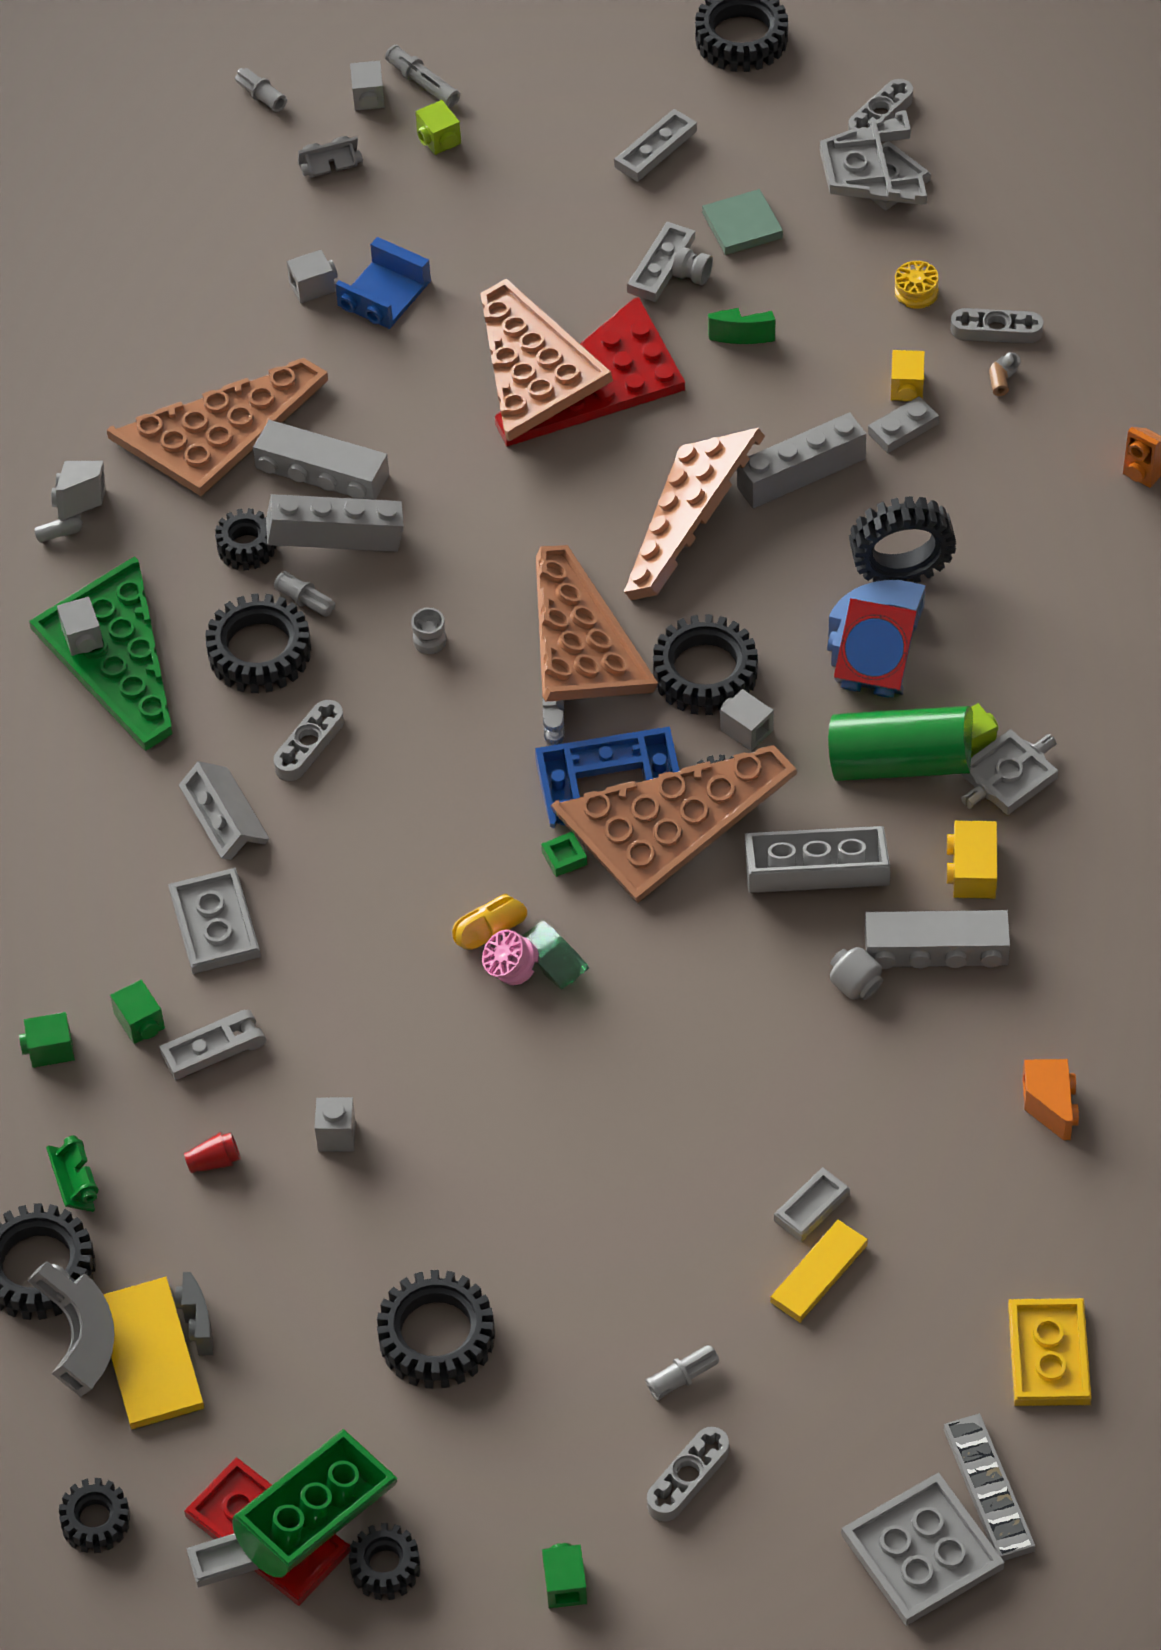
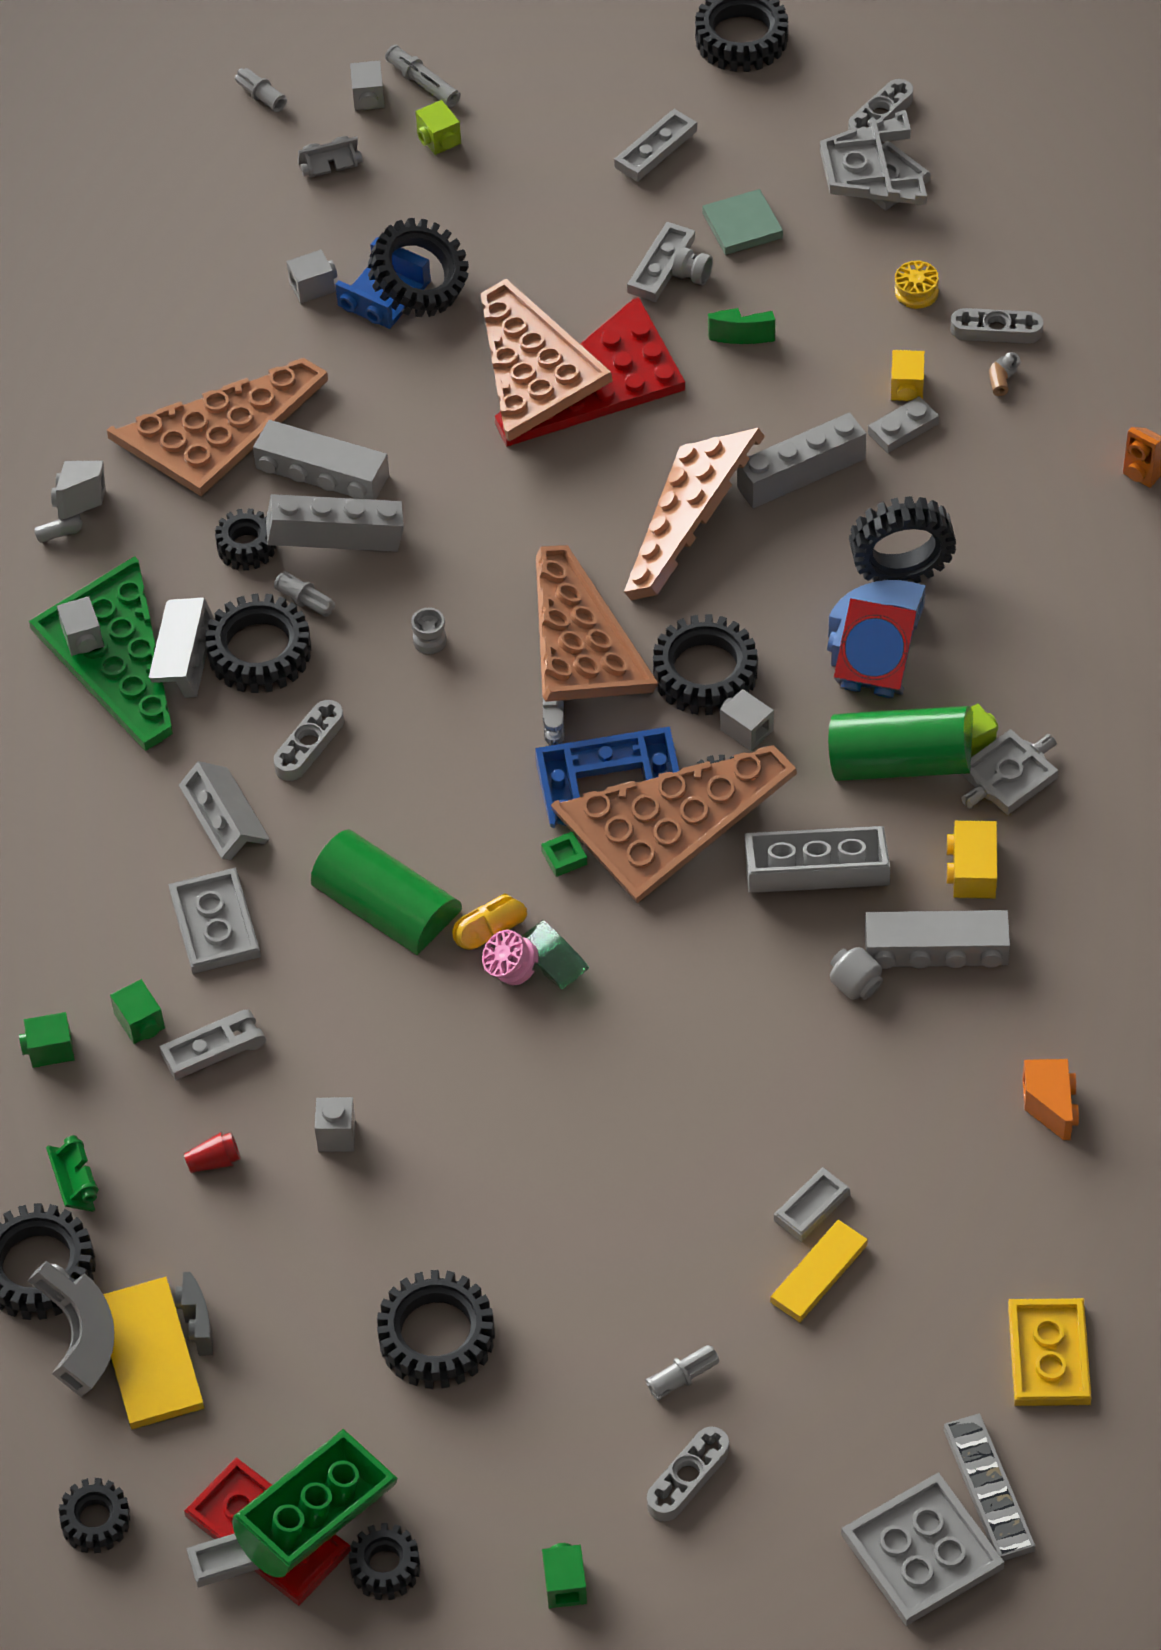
none -> panel [149,598,215,698]
none -> green brick [311,830,462,955]
none -> black tyre [367,218,469,317]

